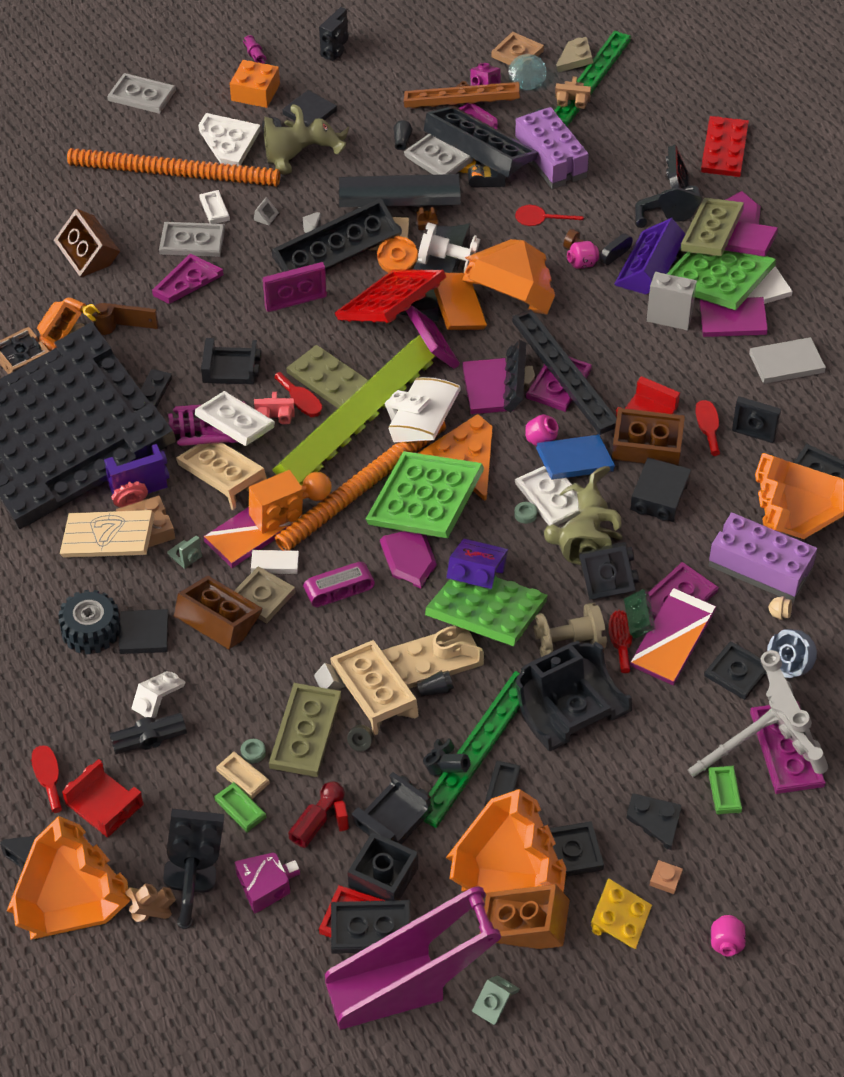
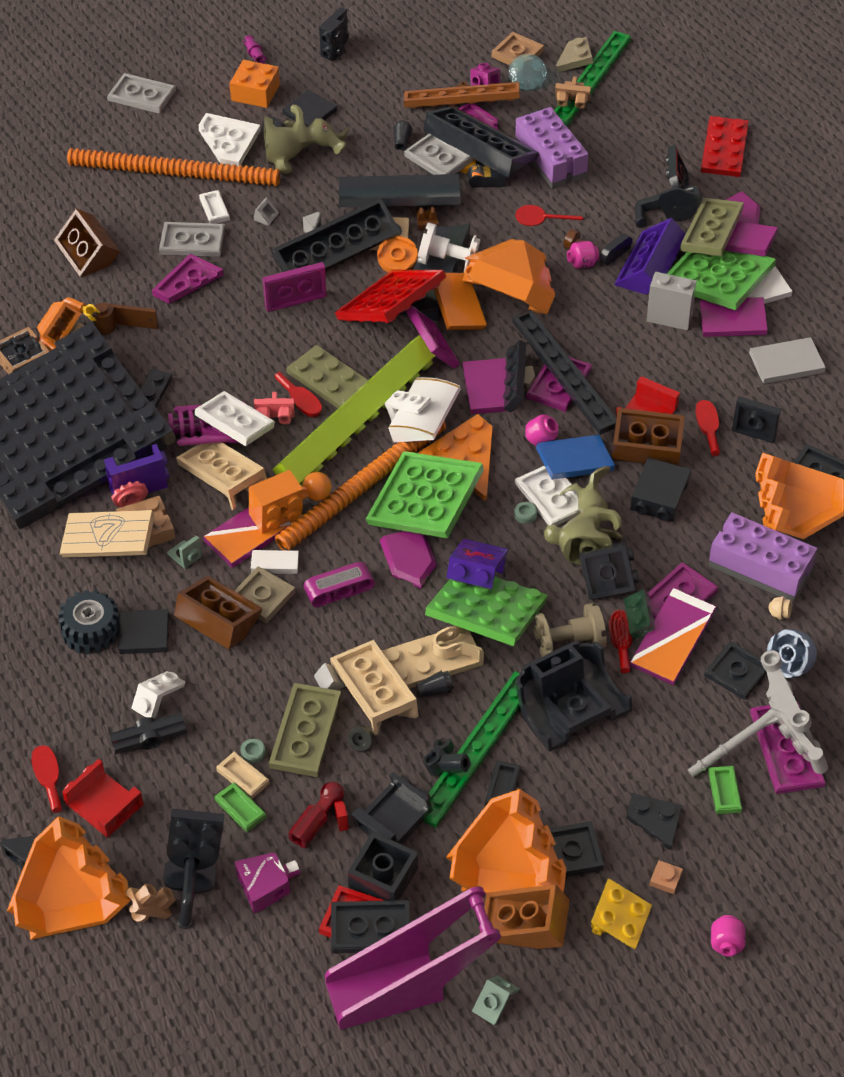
black panel [201,338,262,385] -> none

